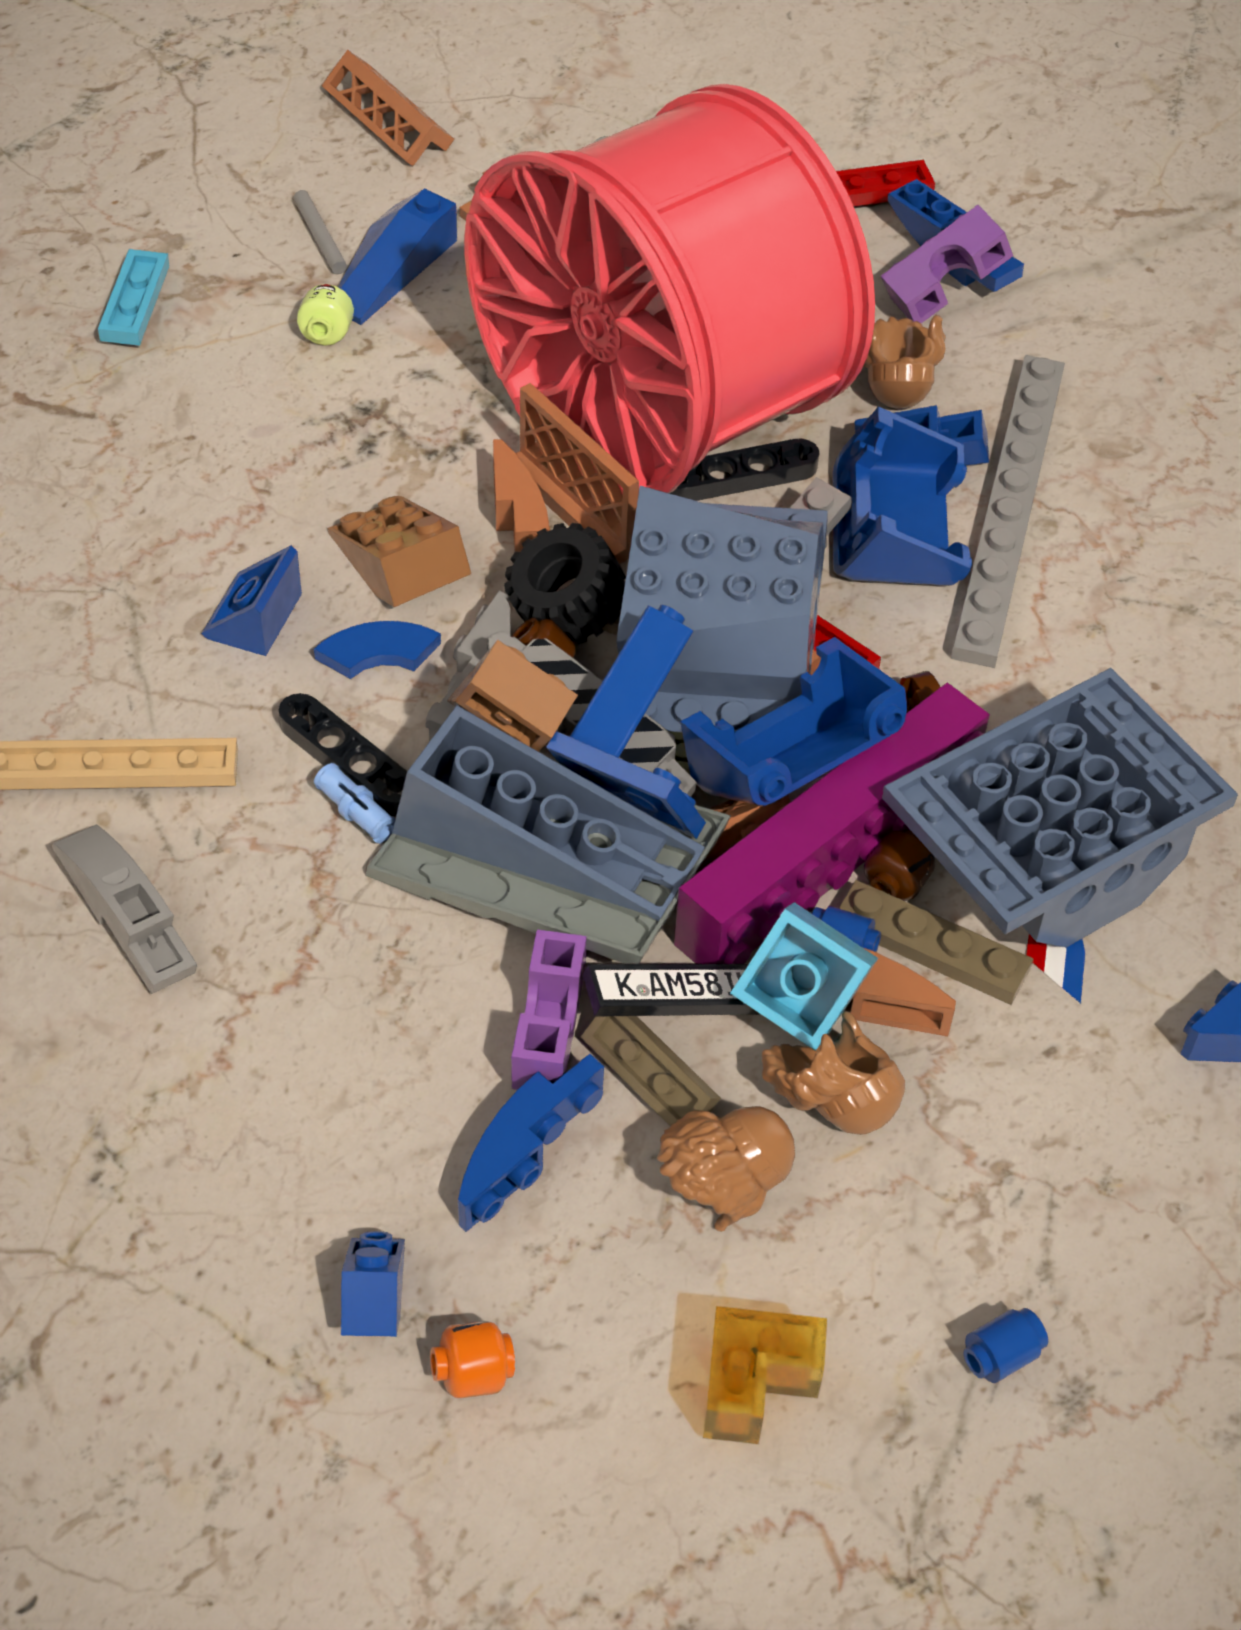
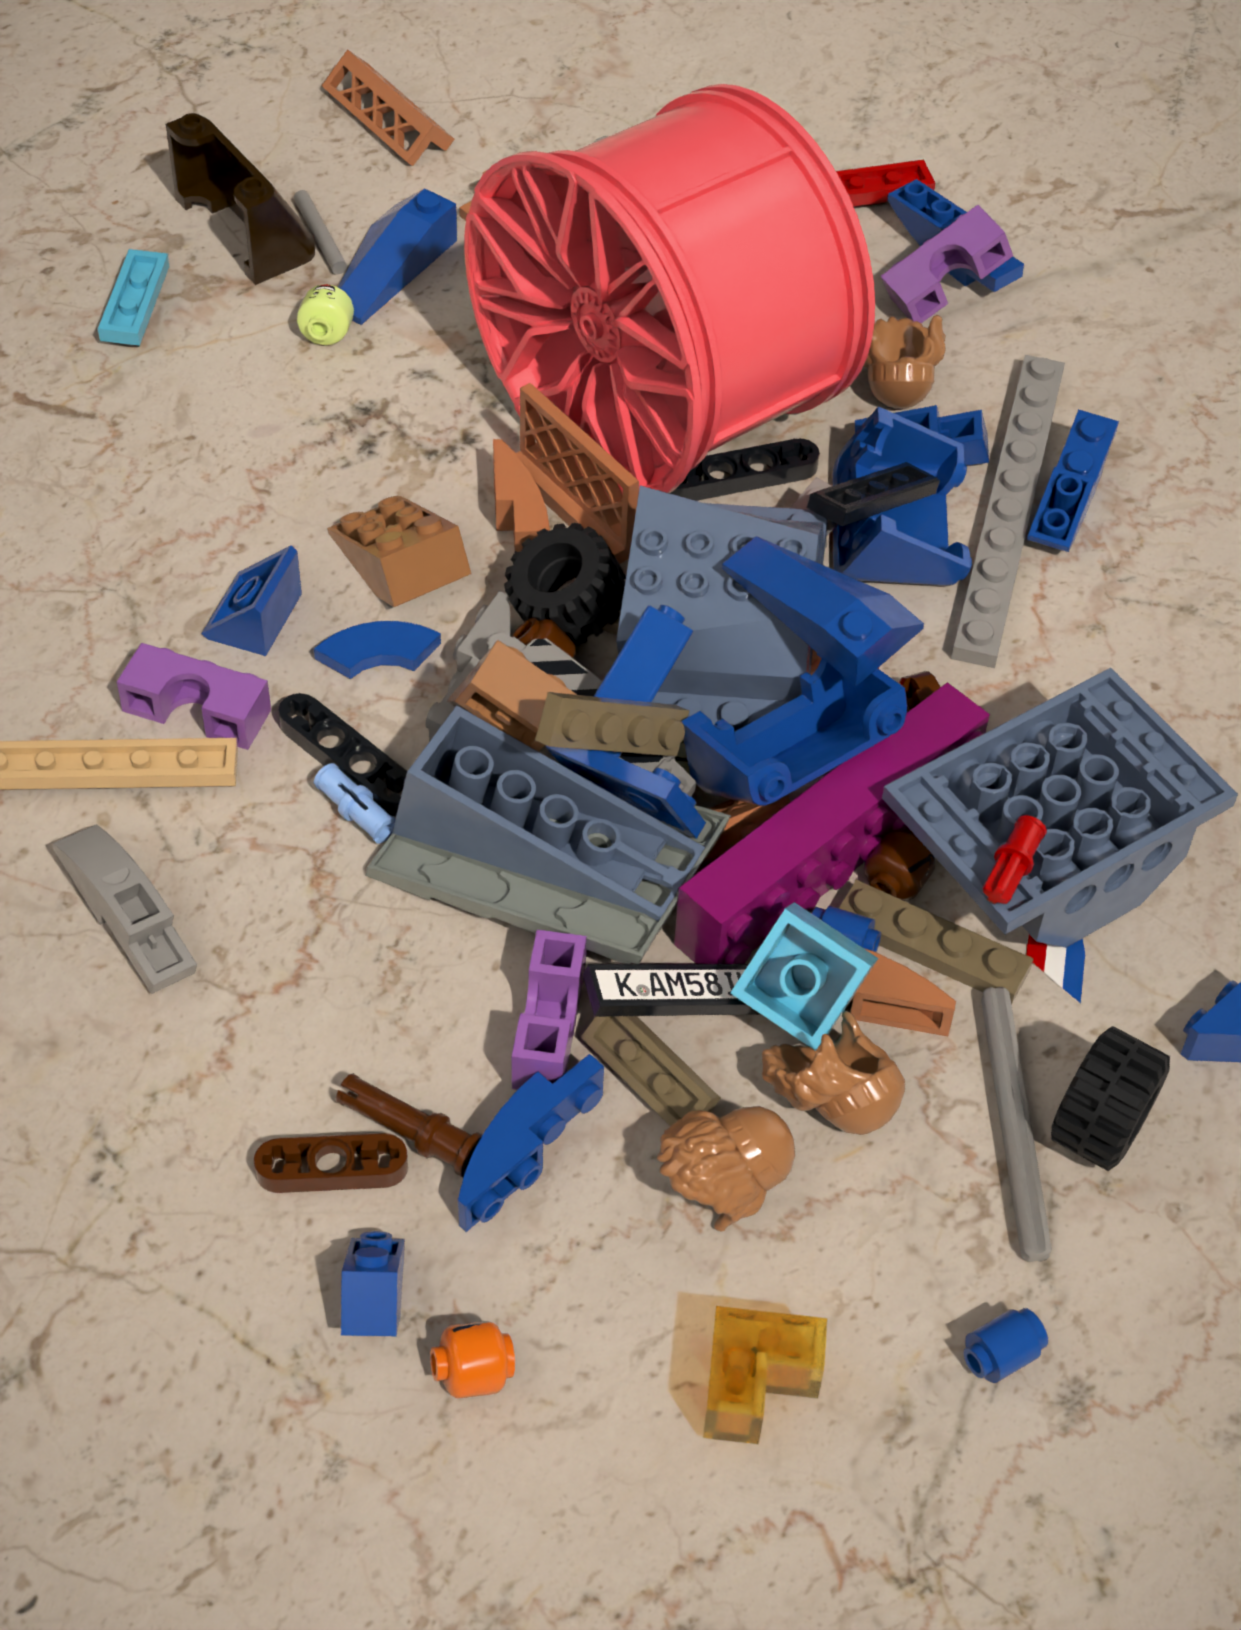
none -> medium lavender arch [117,643,271,750]
none -> dark brown windscreen [165,113,315,285]
none -> reddish brown beam [254,1133,408,1193]
none -> reddish brown pin [336,1073,482,1178]
none -> dark tan plate [535,692,690,756]
none -> blue wedge [722,536,924,687]
none -> black tile [806,462,940,526]
none -> light grey axle [981,987,1052,1262]
none -> red axle [982,815,1047,905]
none -> blue slope [1027,409,1119,552]
none -> black tyre [1051,1026,1170,1171]

